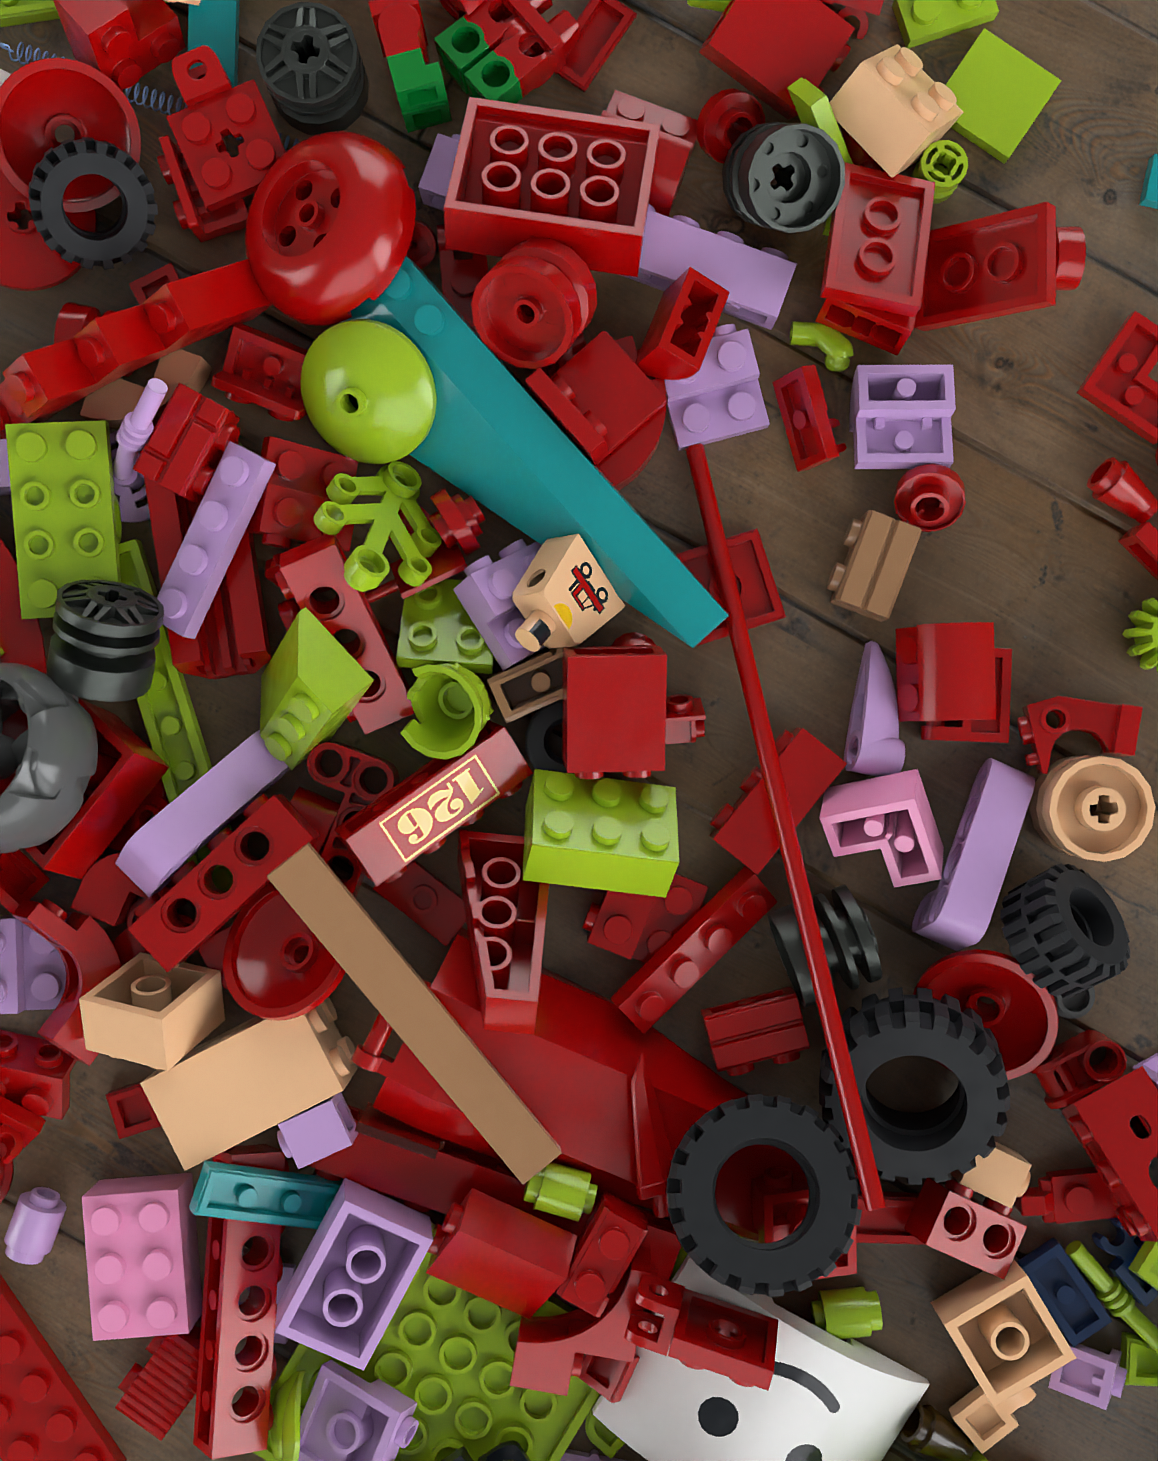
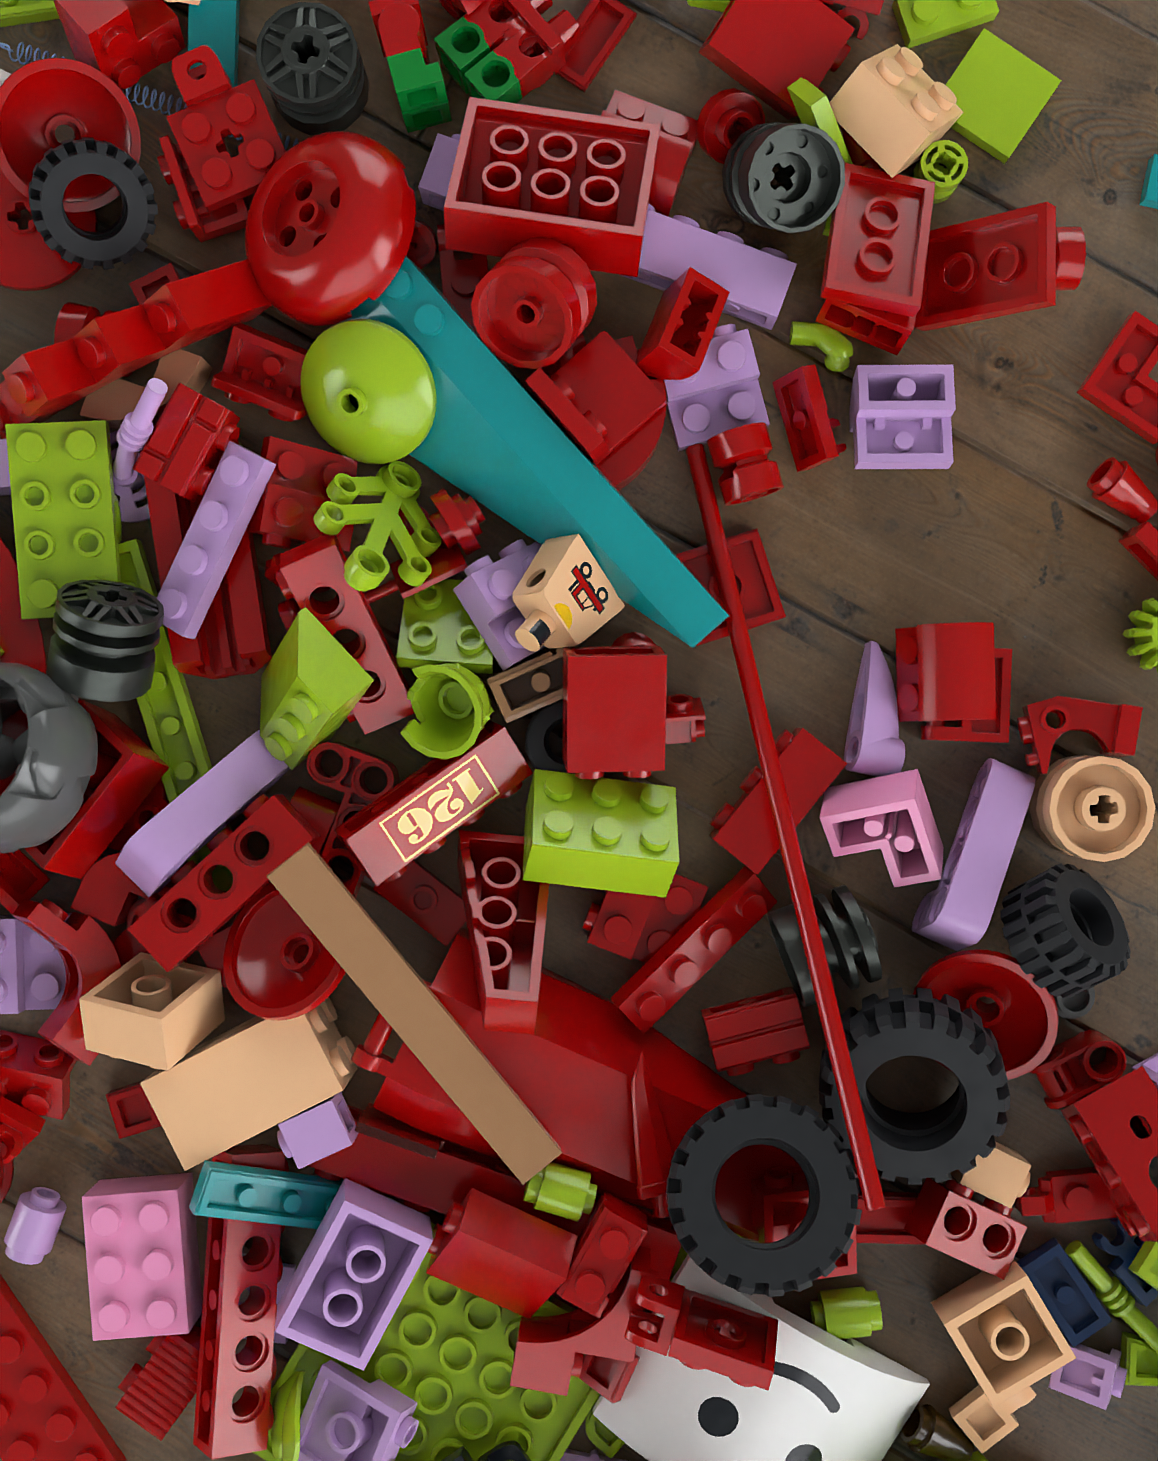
medium nougat brick [826,510,922,622] -> none
red plate [894,464,966,532] -> none
none -> red wheel [707,422,784,506]

